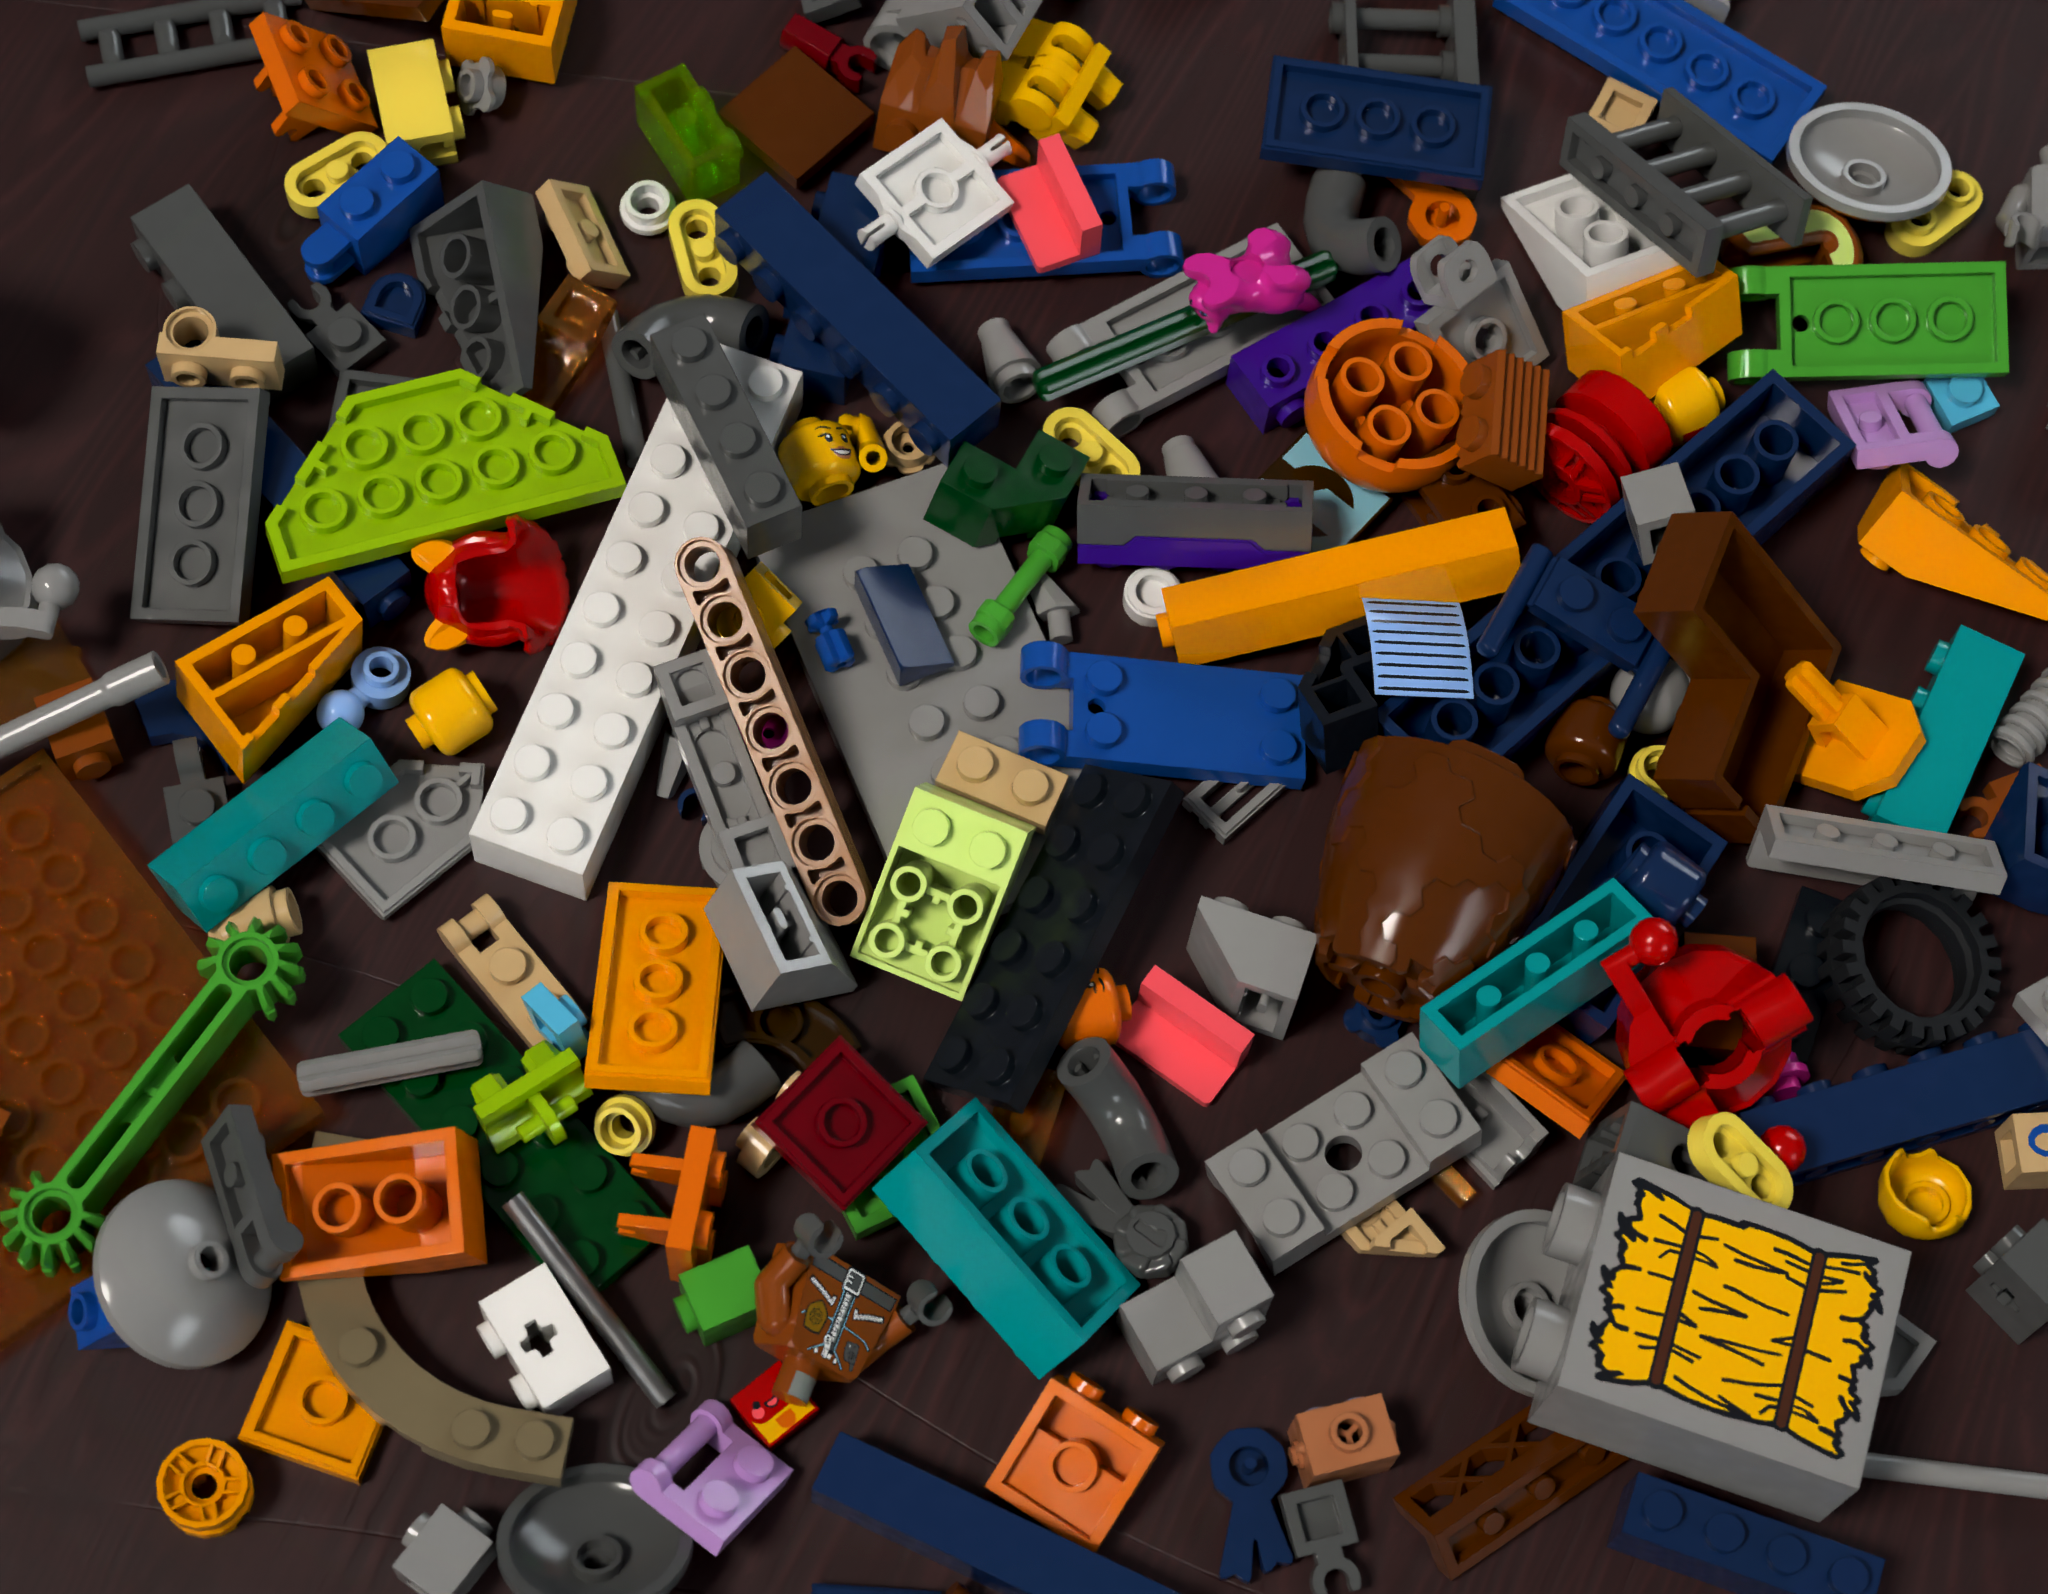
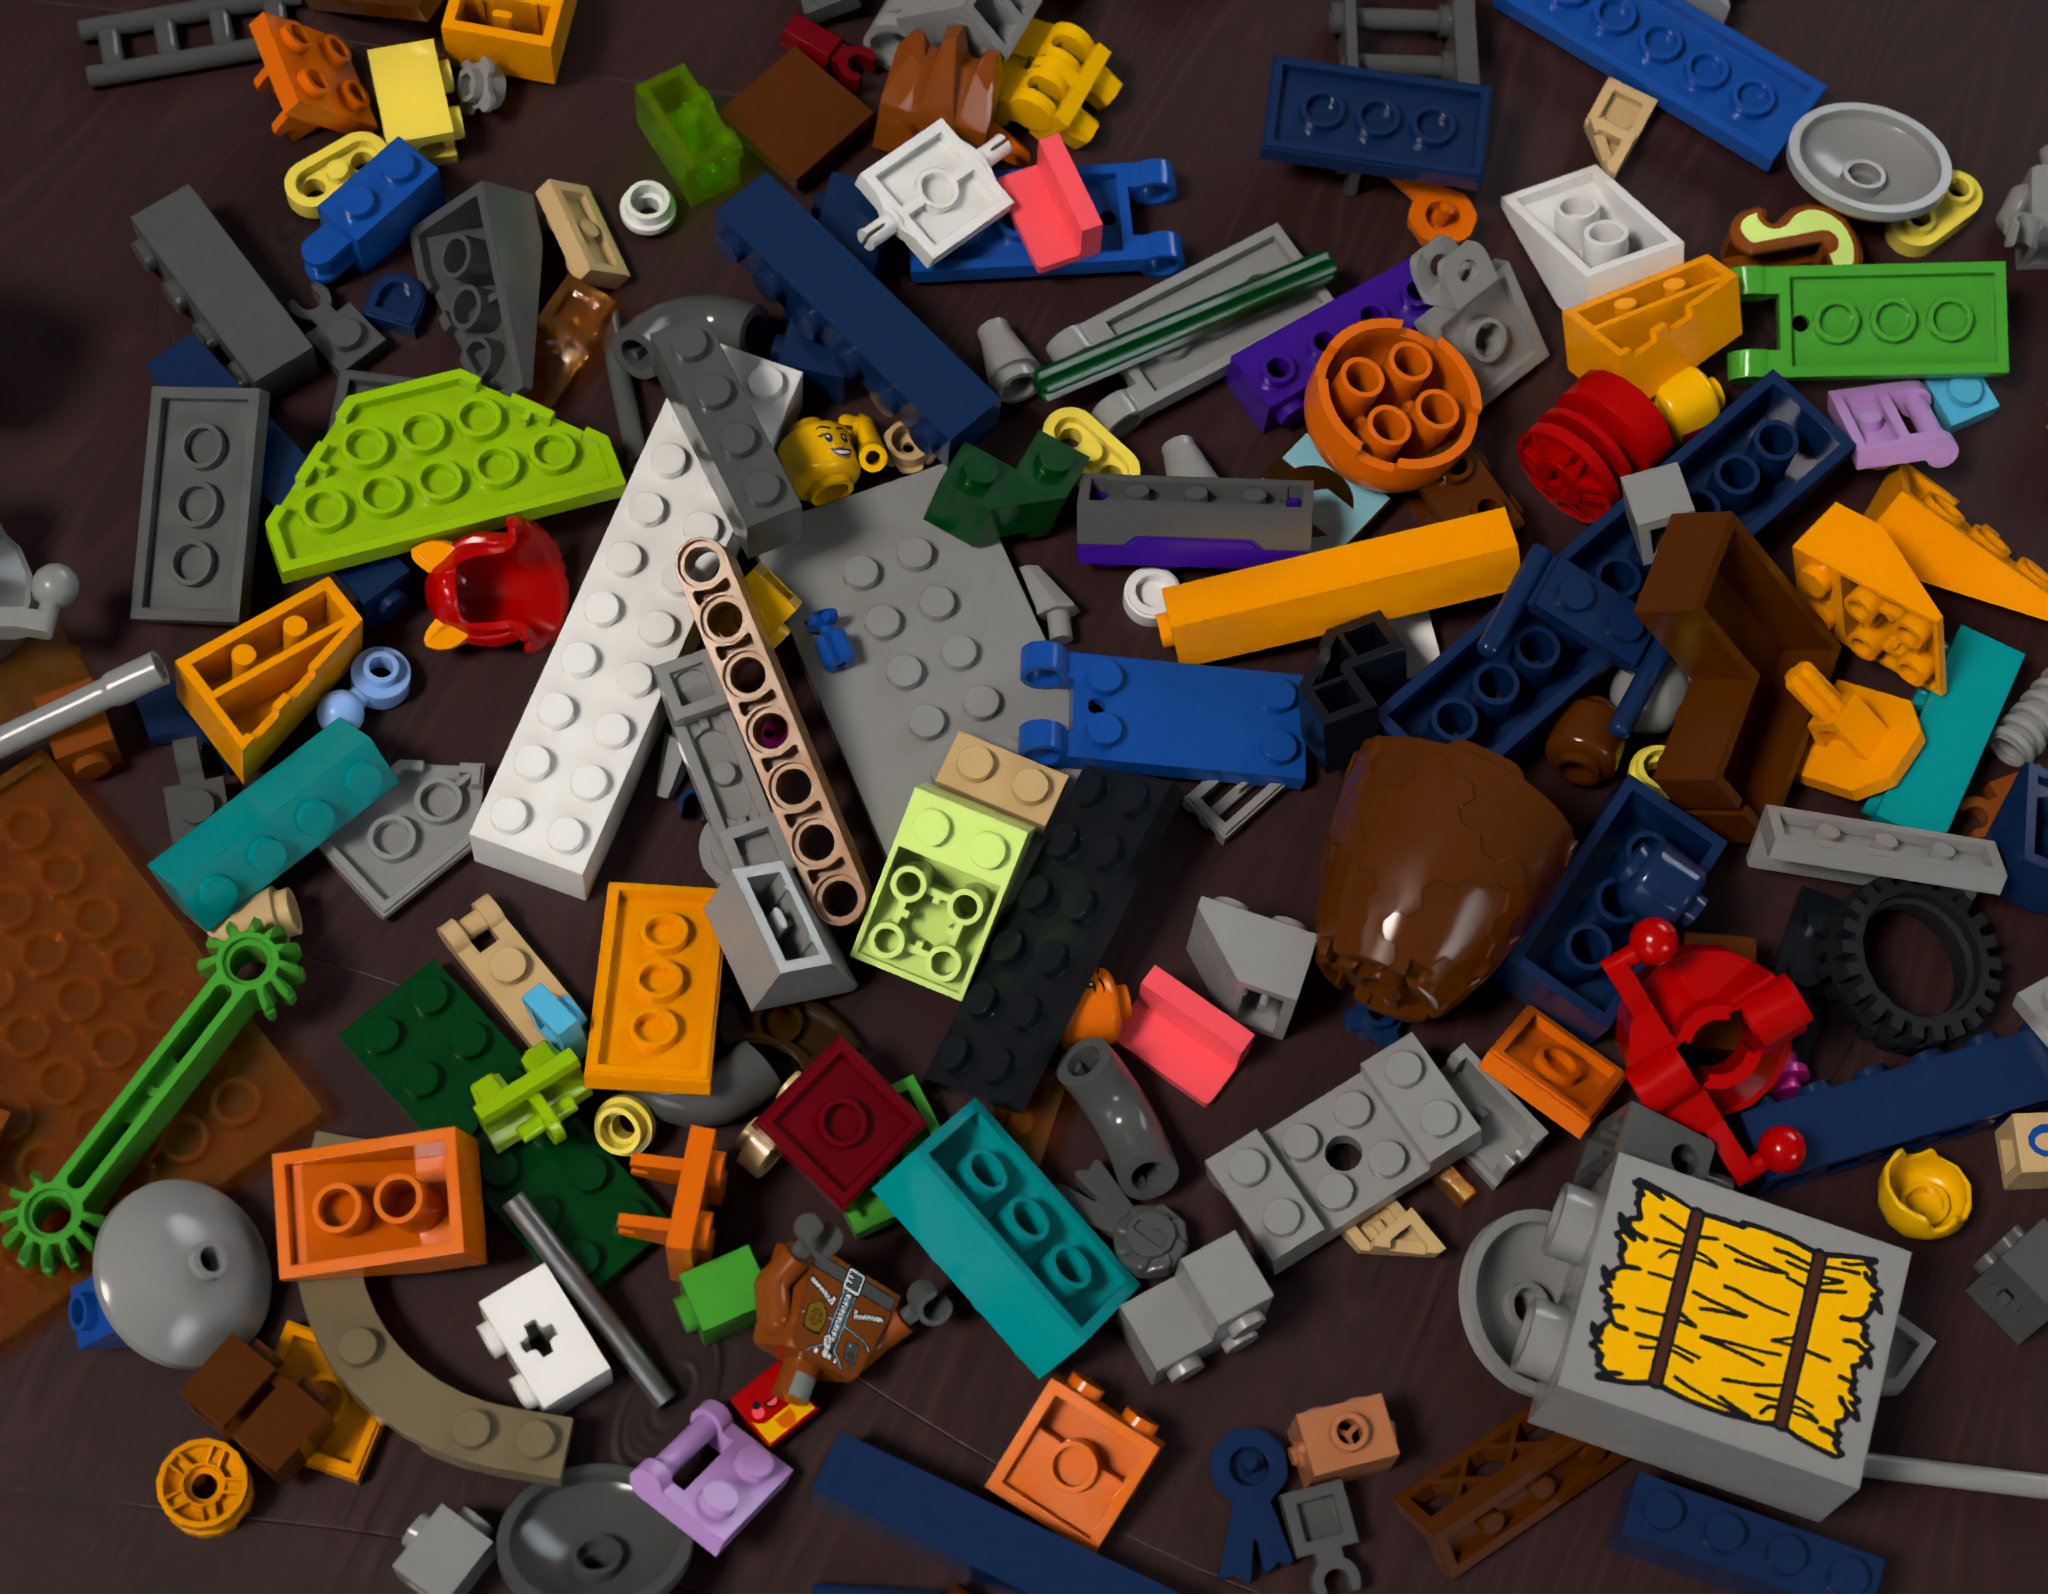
tan plate [156,306,285,390] -> none
dark grey plate [201,1104,304,1289] -> none
light grey axle [296,1029,484,1097] -> none
yellow head [405,668,498,756] -> none
light yellow plate [668,199,738,297] -> none
dark blue slope [854,564,954,686] -> none
bright green bar [969,525,1073,647] -> none
dark pink animal [1182,228,1322,334] -> none
dark grey cylinder [1303,168,1402,275] -> none
light blue sticker [1362,598,1474,699] -> none
teal brick [1419,877,1653,1089] -> none
dark orange brick [1456,349,1550,491] -> none
dark grey fence [1559,87,1813,278] -> none
light yellow plate [1687,1112,1793,1209] -> none
none -> reddish brown piece [179,1332,337,1488]
none -> light orange slope [1792,502,1947,697]

